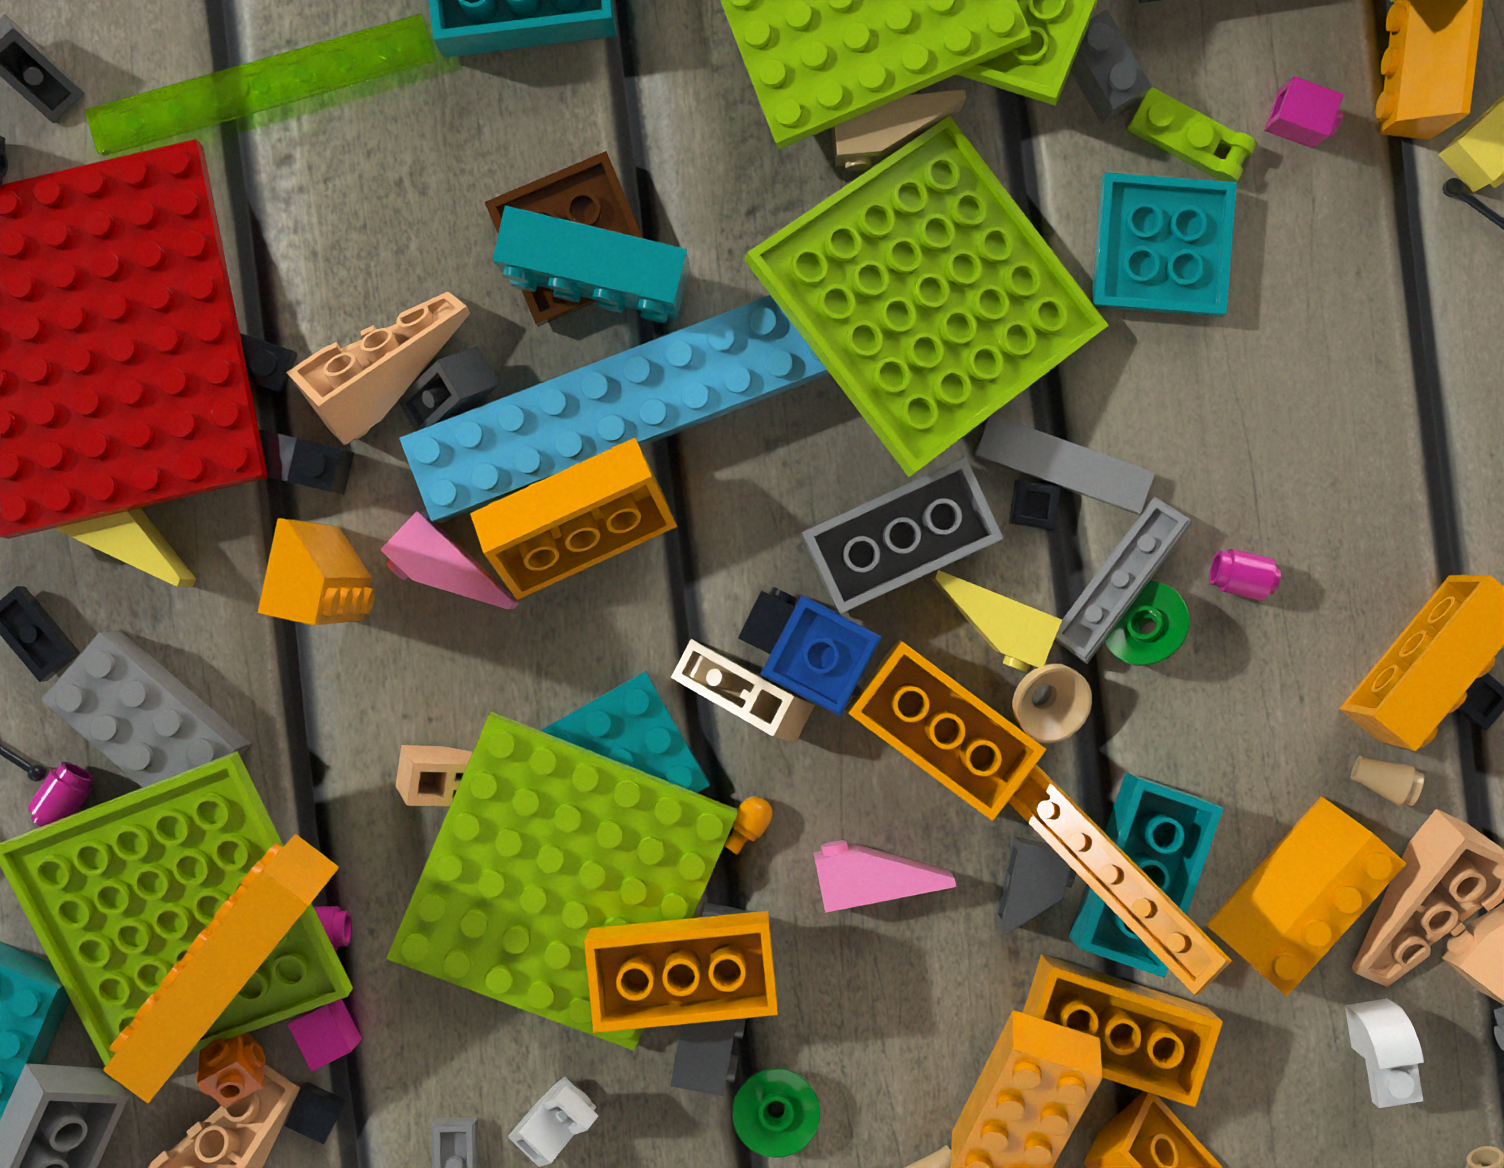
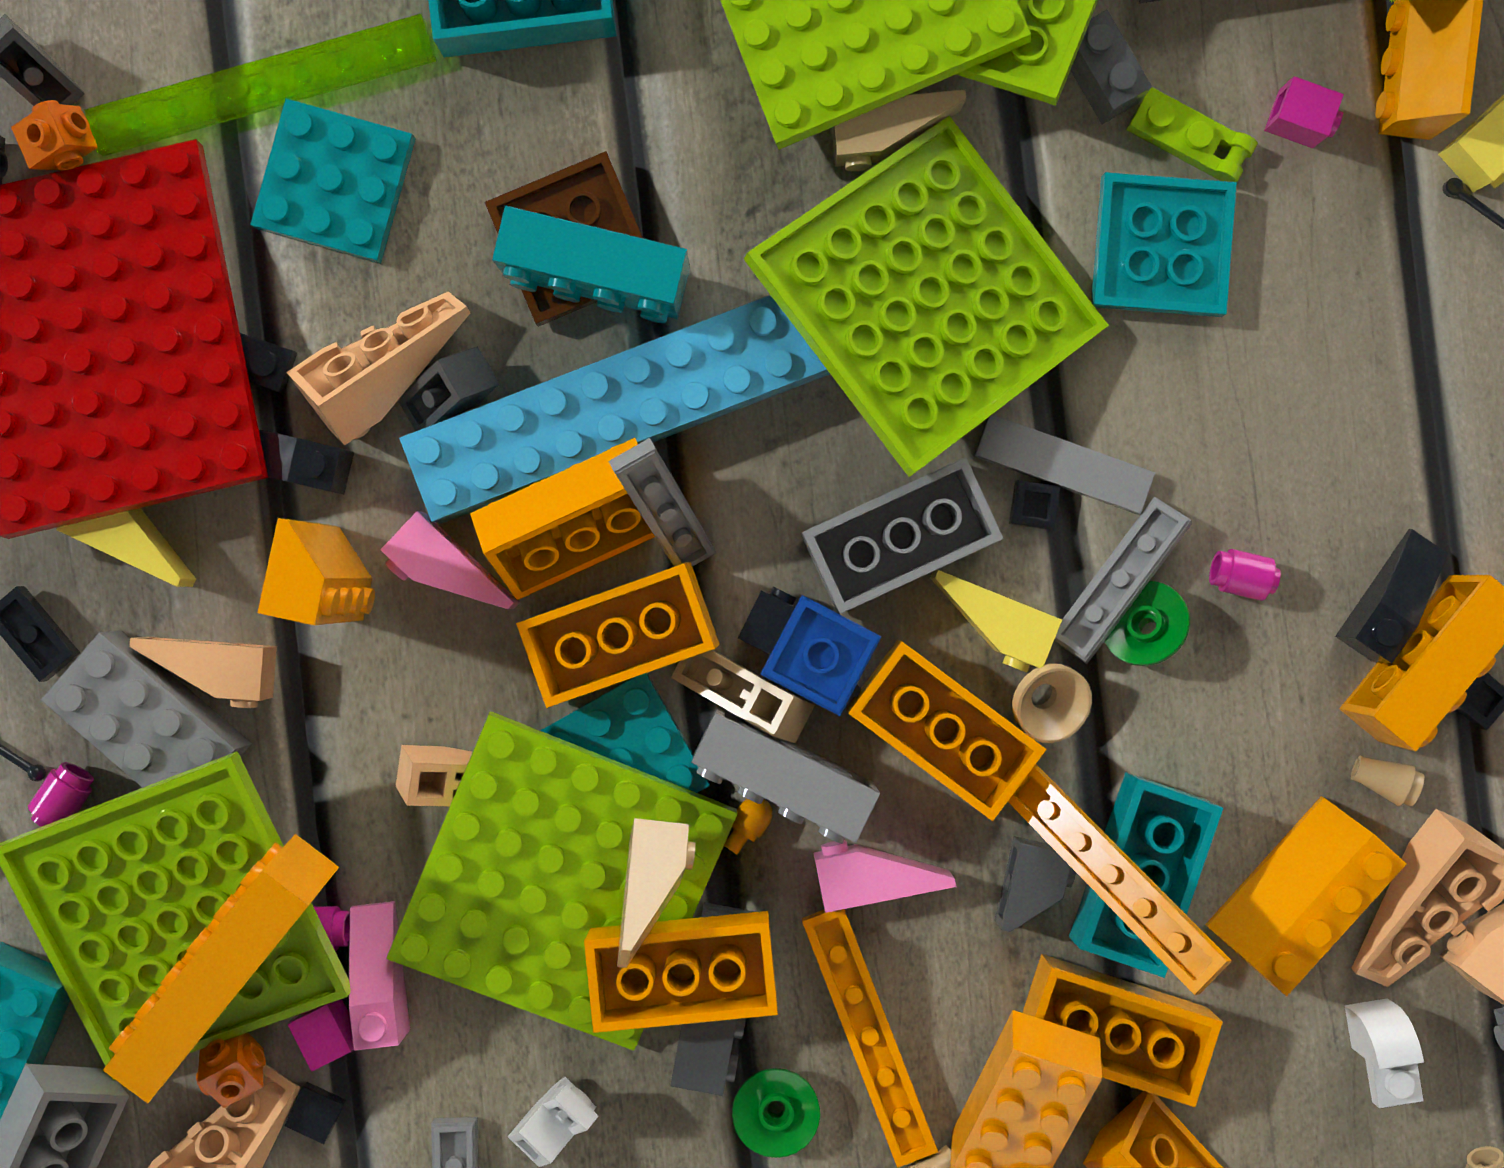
none -> orange brick [11,100,98,171]
none -> light nougat slope [129,636,277,708]
none -> teal plate [250,98,416,264]
none -> bright pink slope [349,901,410,1051]
none -> light orange brick [516,562,720,708]
none -> light grey tile [608,438,716,567]
none -> tan slope [617,818,695,968]
none -> light grey brick [691,706,880,844]
none -> light orange plate [802,909,938,1168]
none -> black slope [1335,529,1448,664]

